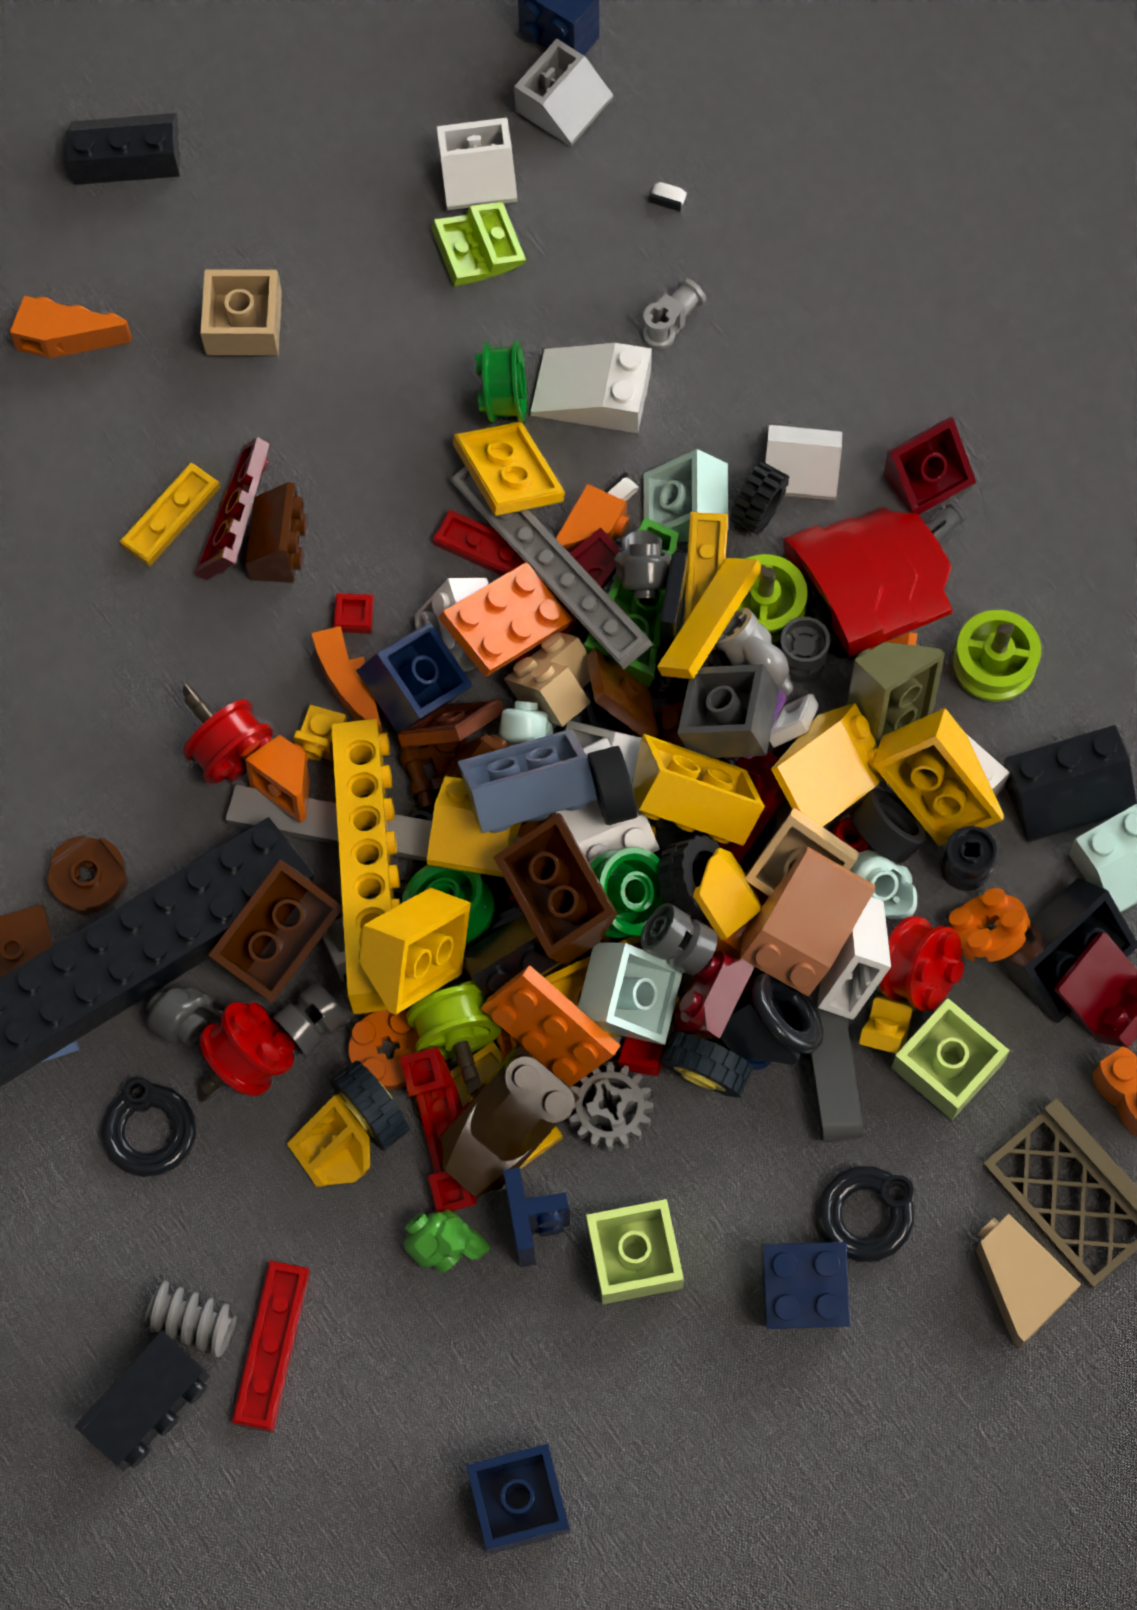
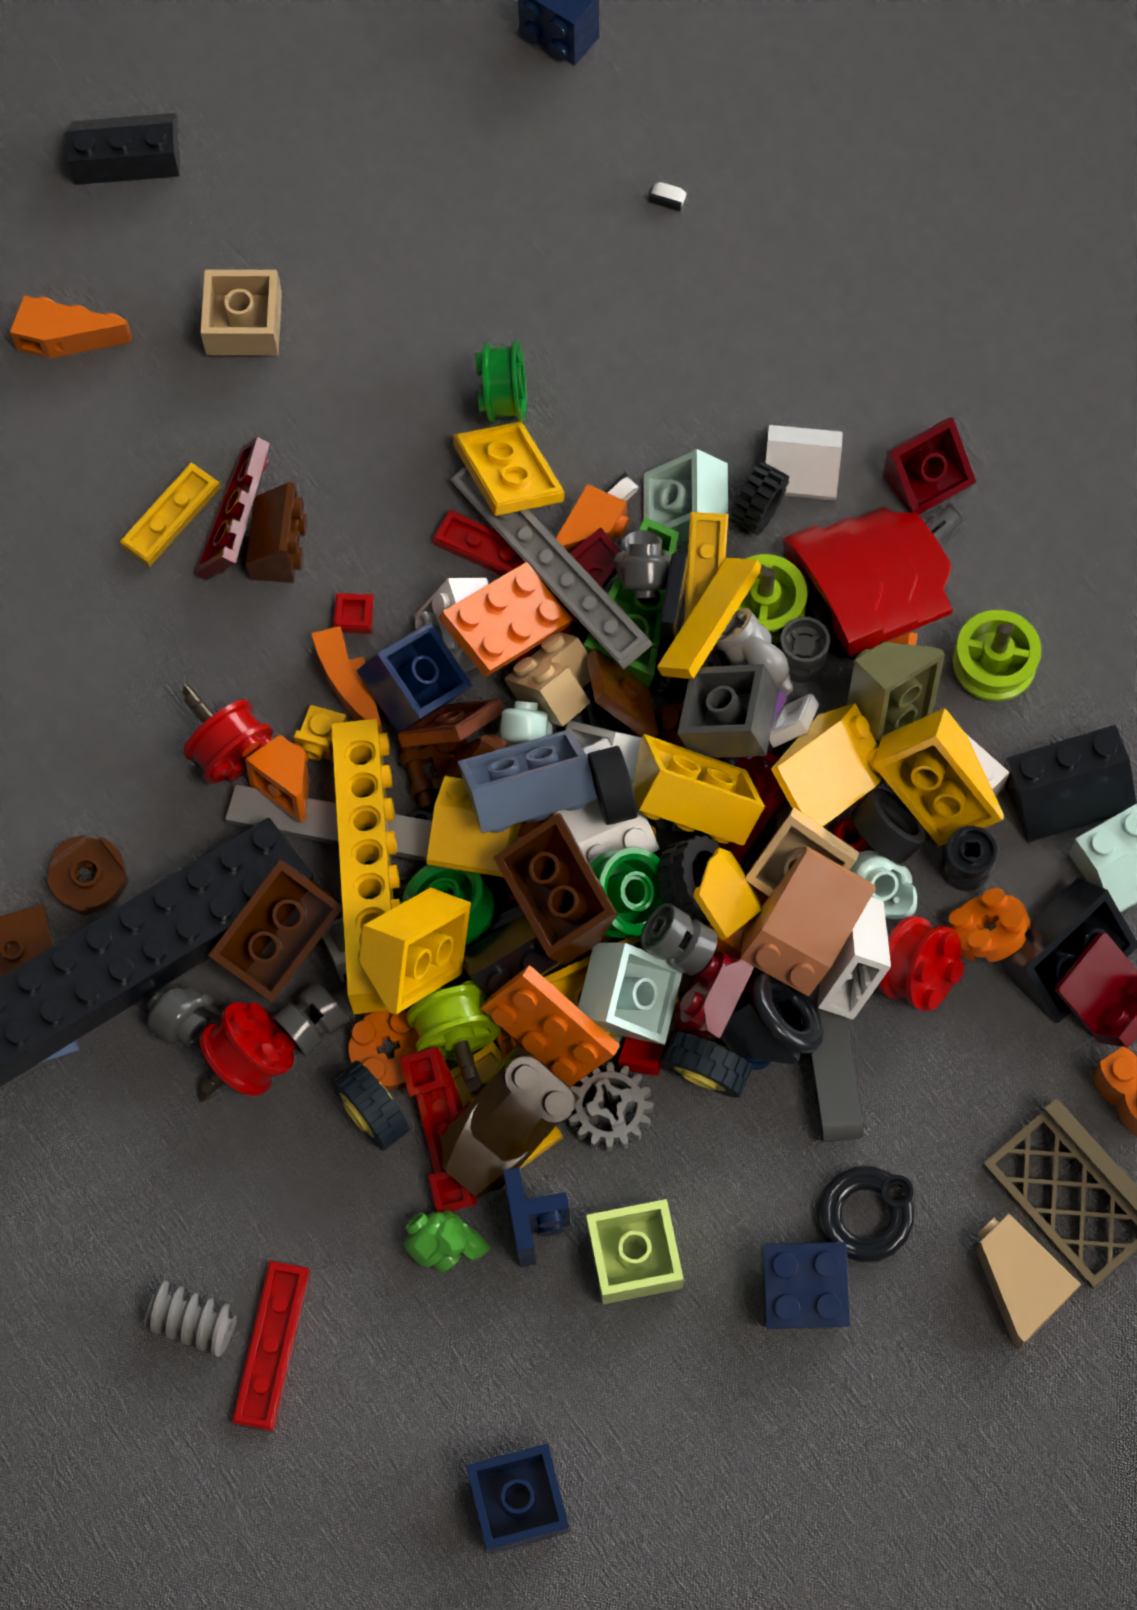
black slope [74,1330,209,1471] -> none
black piece [101,1077,196,1177] -> none
yellow slope [287,1094,370,1187] -> none
lime slope [431,202,526,286] -> none
white slope [437,118,518,211] -> none
light grey slope [514,39,613,146] -> none
white slope [530,343,652,433] -> none
light grey connector [643,278,706,350] -> none
yellow bracket [859,996,913,1054] -> none
yellowish green brick [891,998,1010,1120] -> none

